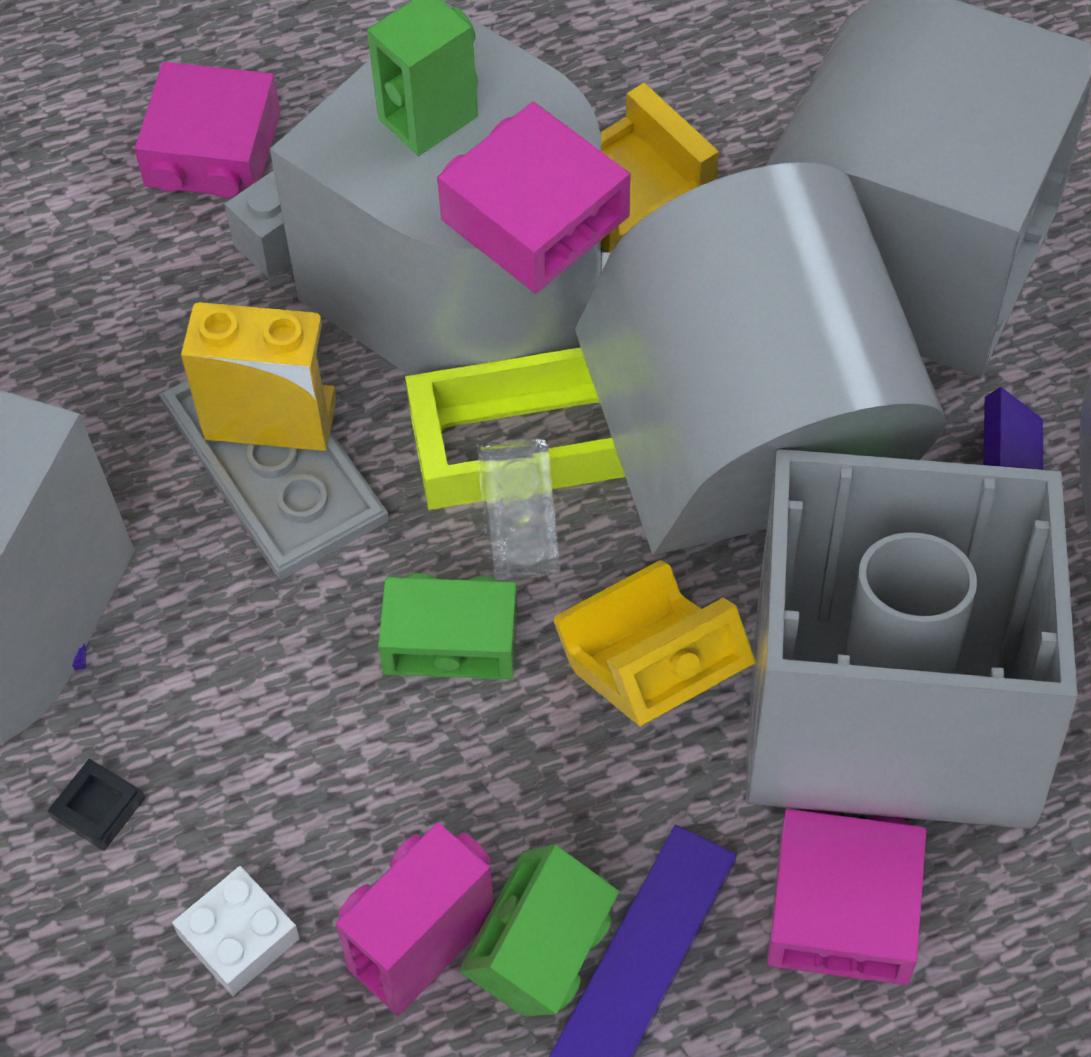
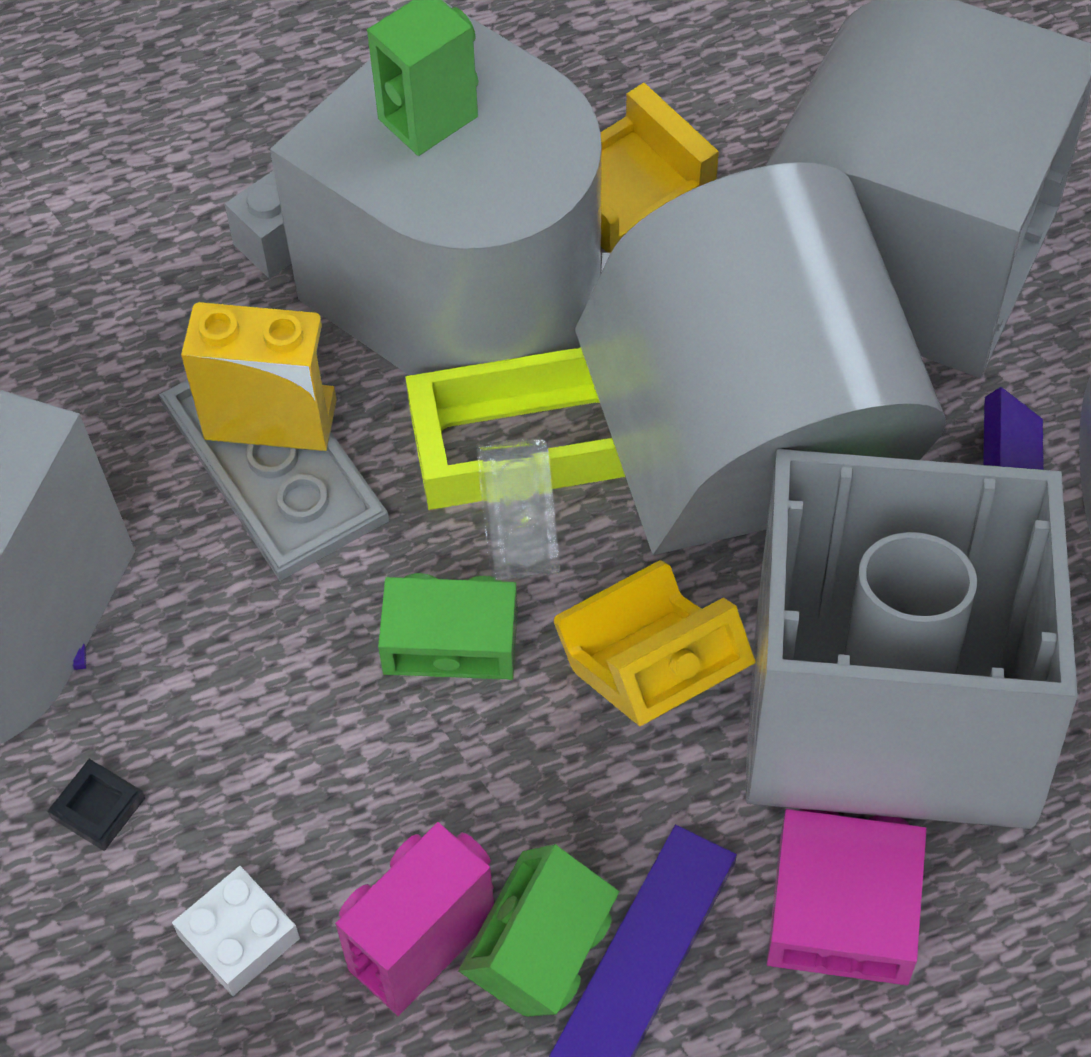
dark pink brick [134,61,281,198] -> none
dark pink brick [437,101,631,294] -> none

